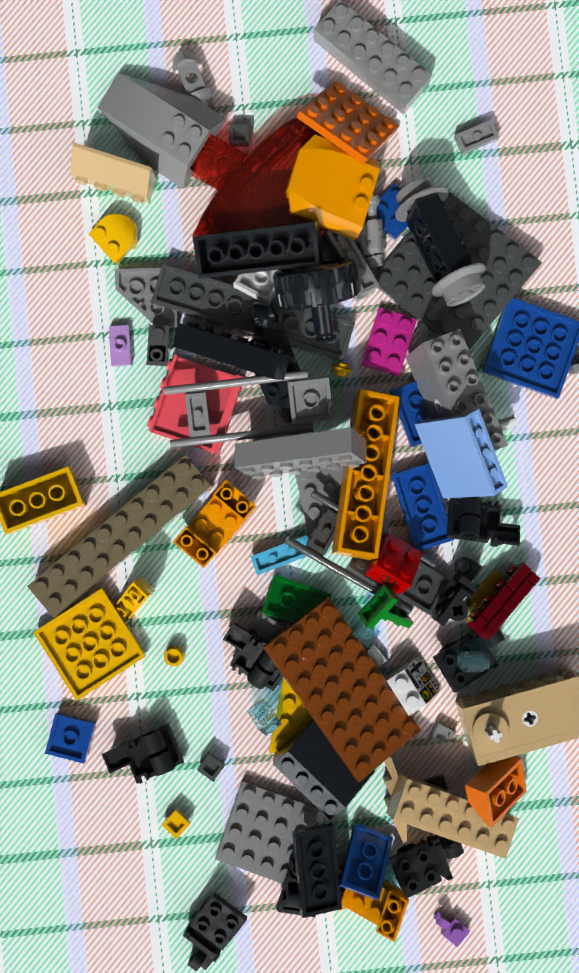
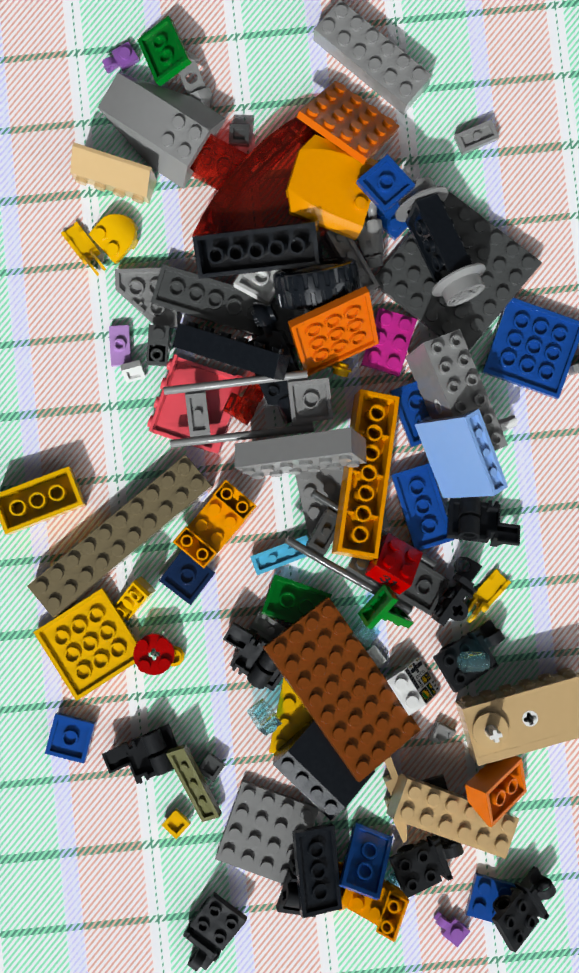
dark red brick [467,562,540,640] -> none
none -> yellow arm [61,221,106,276]
none -> medium lavender plate [102,42,139,74]
none -> white plate [120,360,146,383]
none -> red plate [133,633,175,675]
none -> green plate [137,16,192,87]
none -> dark blue plate [159,550,216,605]
none -> olive plate [166,744,222,822]
none -> clear red plate [222,384,263,425]
none -> orange plate [288,286,379,376]
none -> blue plate [356,154,416,214]
none -> blue plate [465,872,516,923]
none -> black plate [492,866,556,953]

